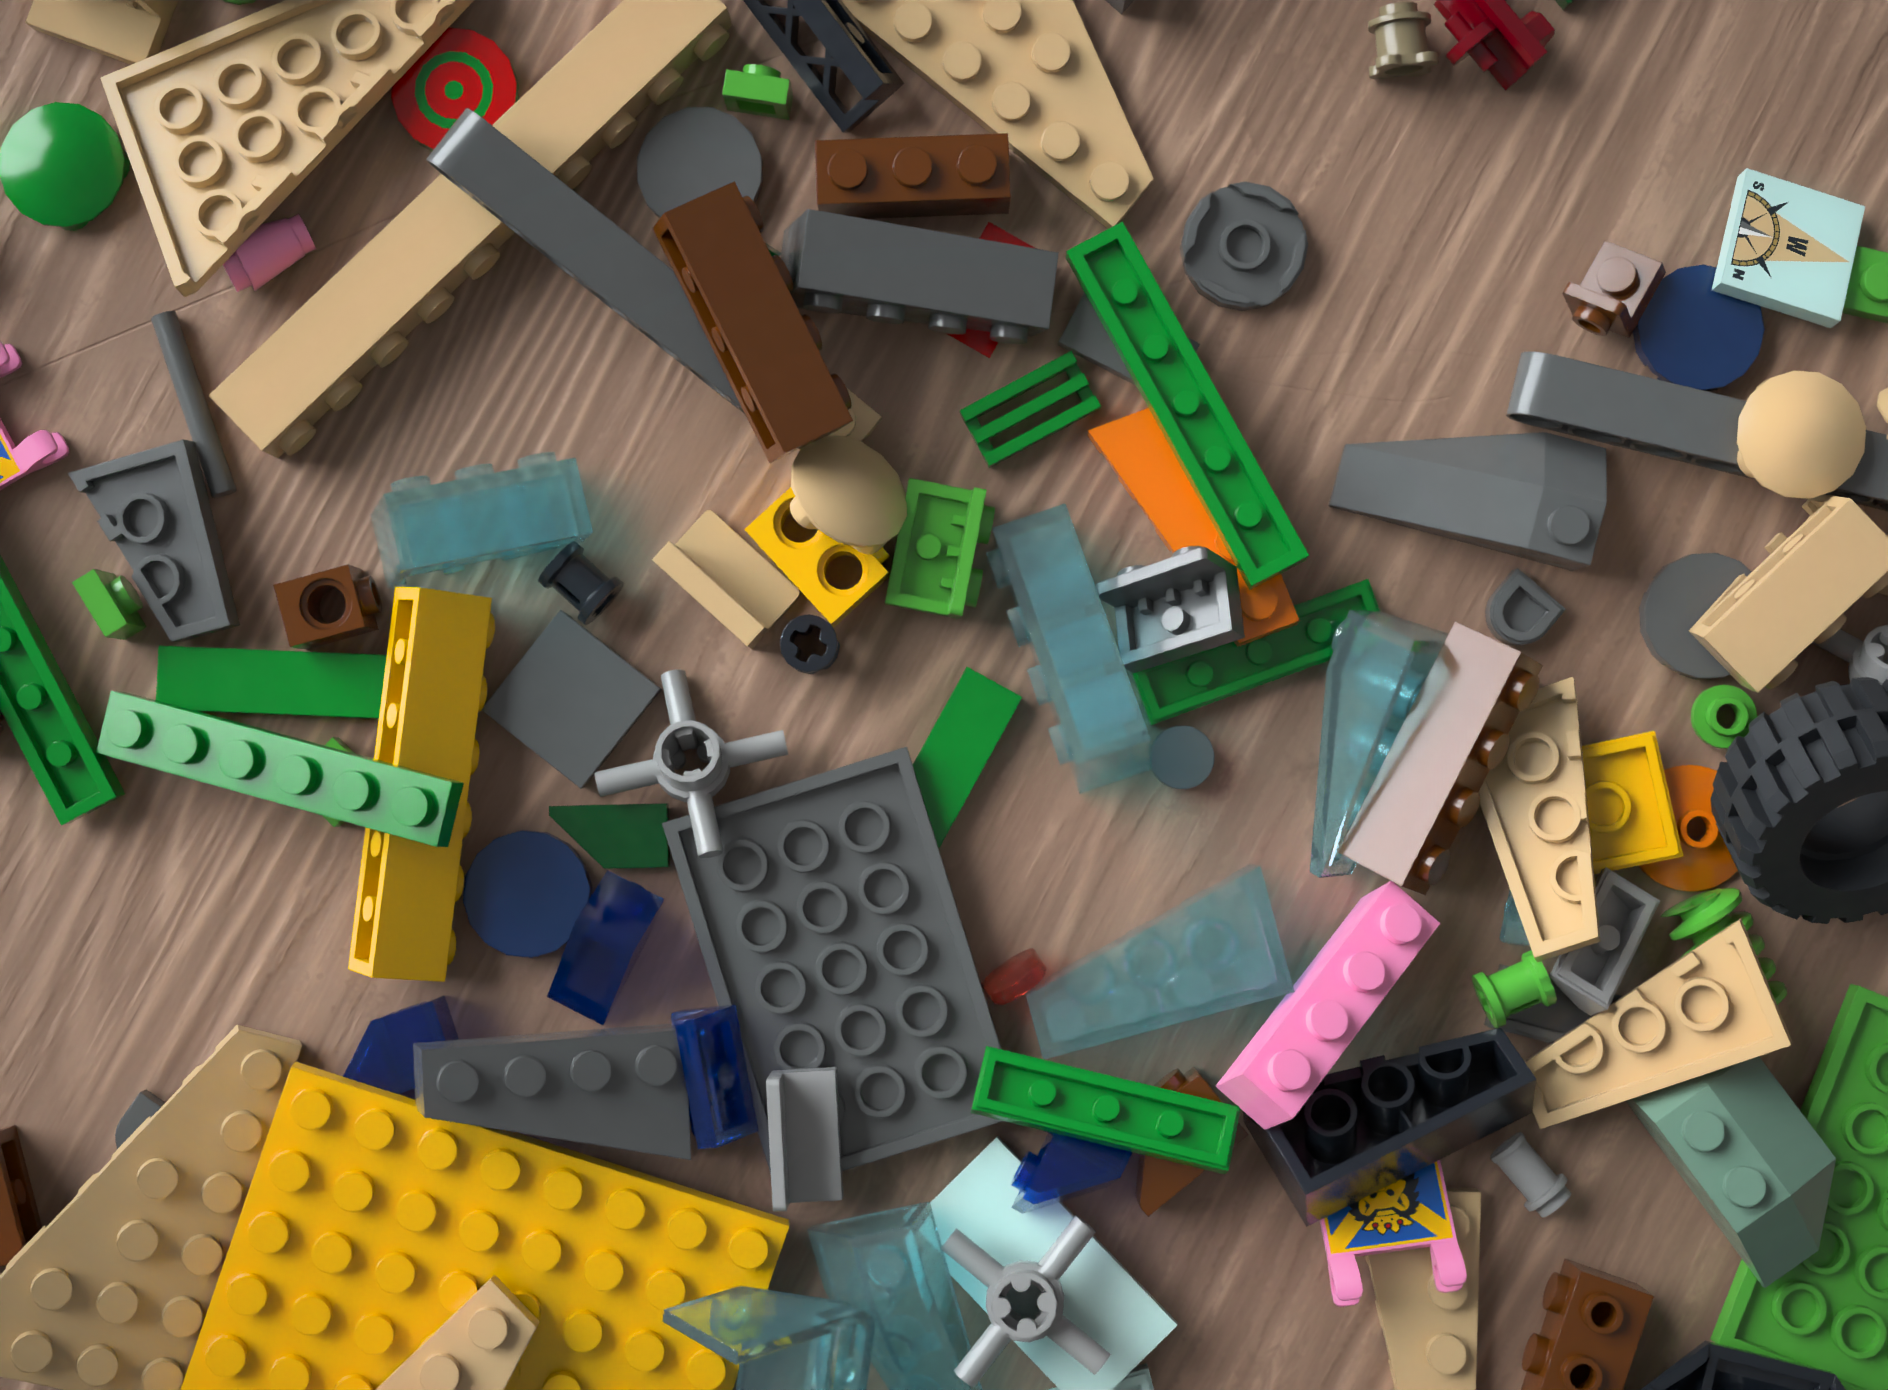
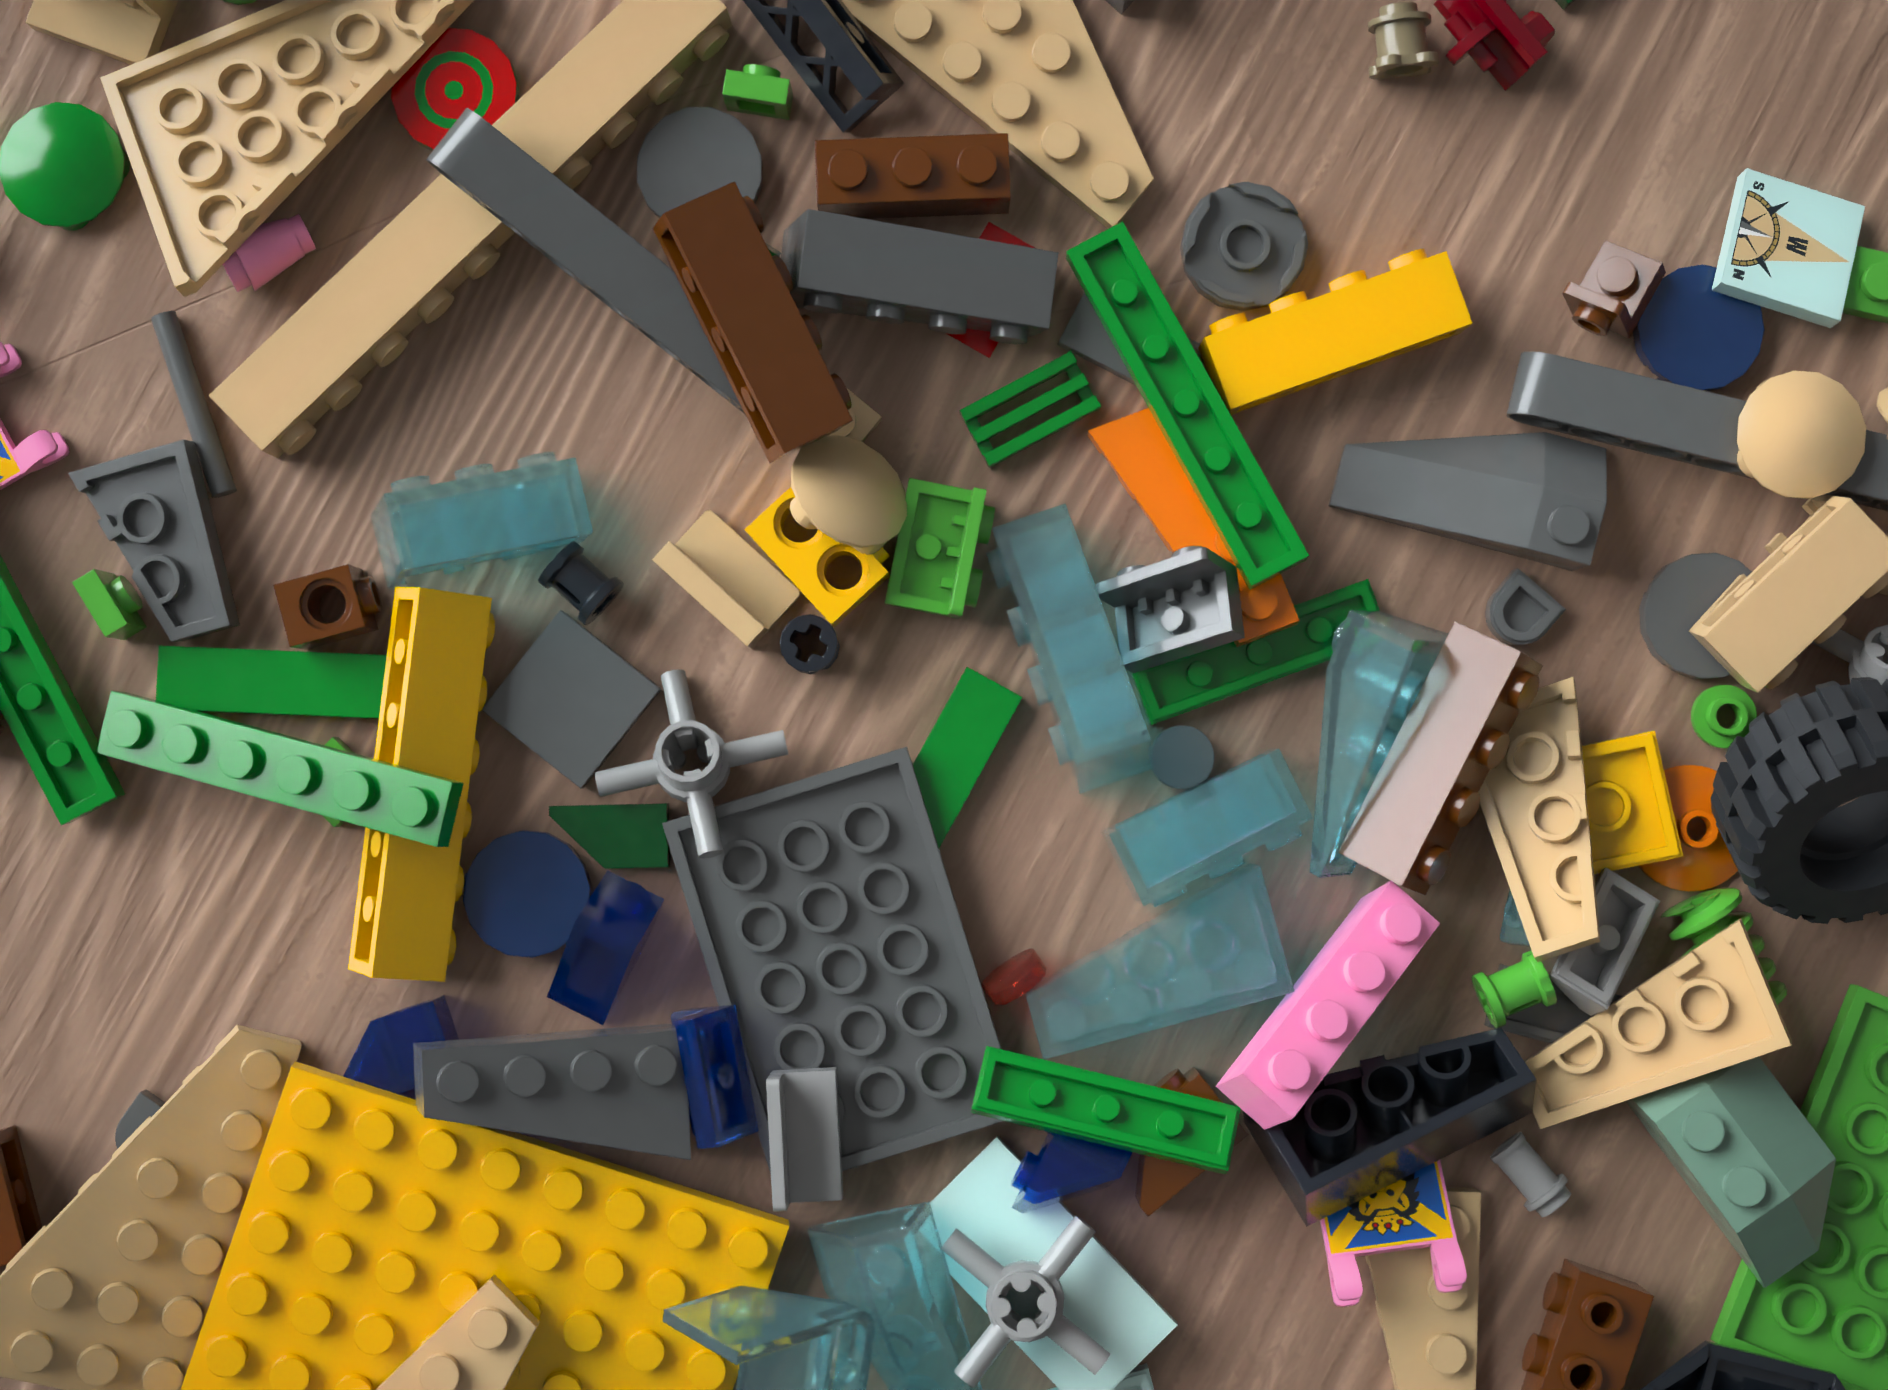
none -> clear light blue wedge [1101,748,1313,907]
none -> yellow brick [1198,248,1472,415]

